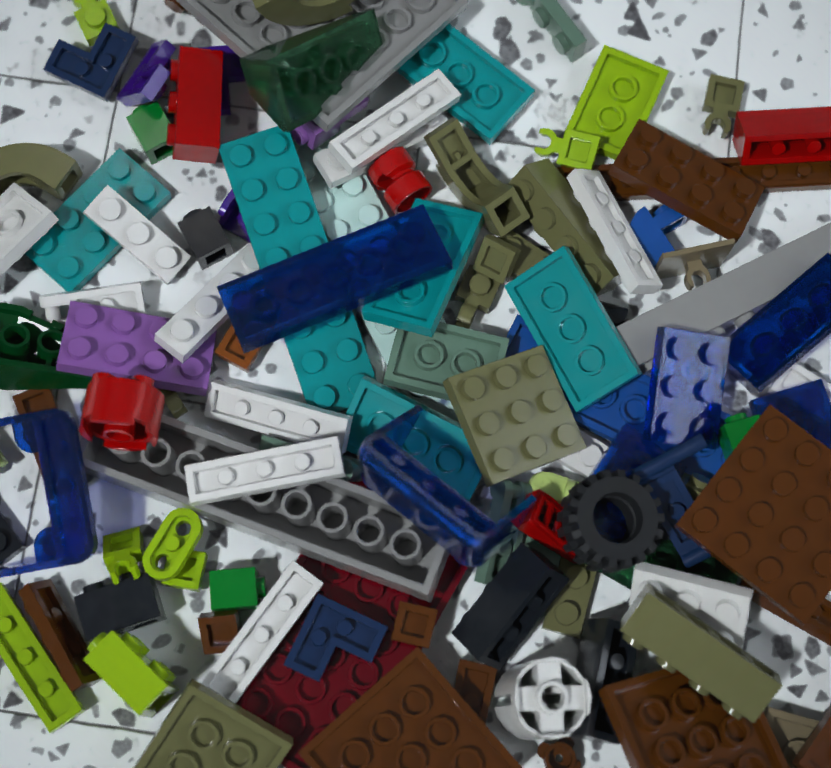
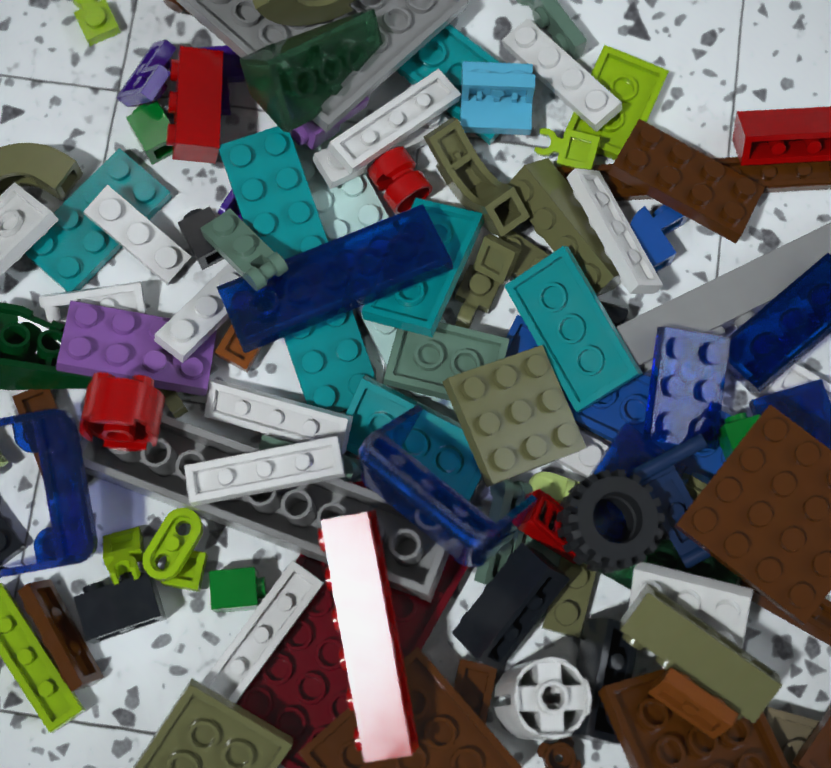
dark blue plate [43,23,139,102] -> none
lime brick [83,630,179,718] -> none
reddish brown plate [198,609,242,655] -> none
dark blue plate [283,594,388,683] -> none
reddish brown plate [391,601,438,649] -> none
dark tan piece [654,238,735,291] -> none
olive plate [702,74,745,139] -> none
none -> sand green plate [200,209,288,292]
none -> brick [318,509,419,763]
none -> medium azure bracket [460,61,535,135]
none -> white plate [502,18,622,132]
none -> dark orange plate [648,667,738,739]

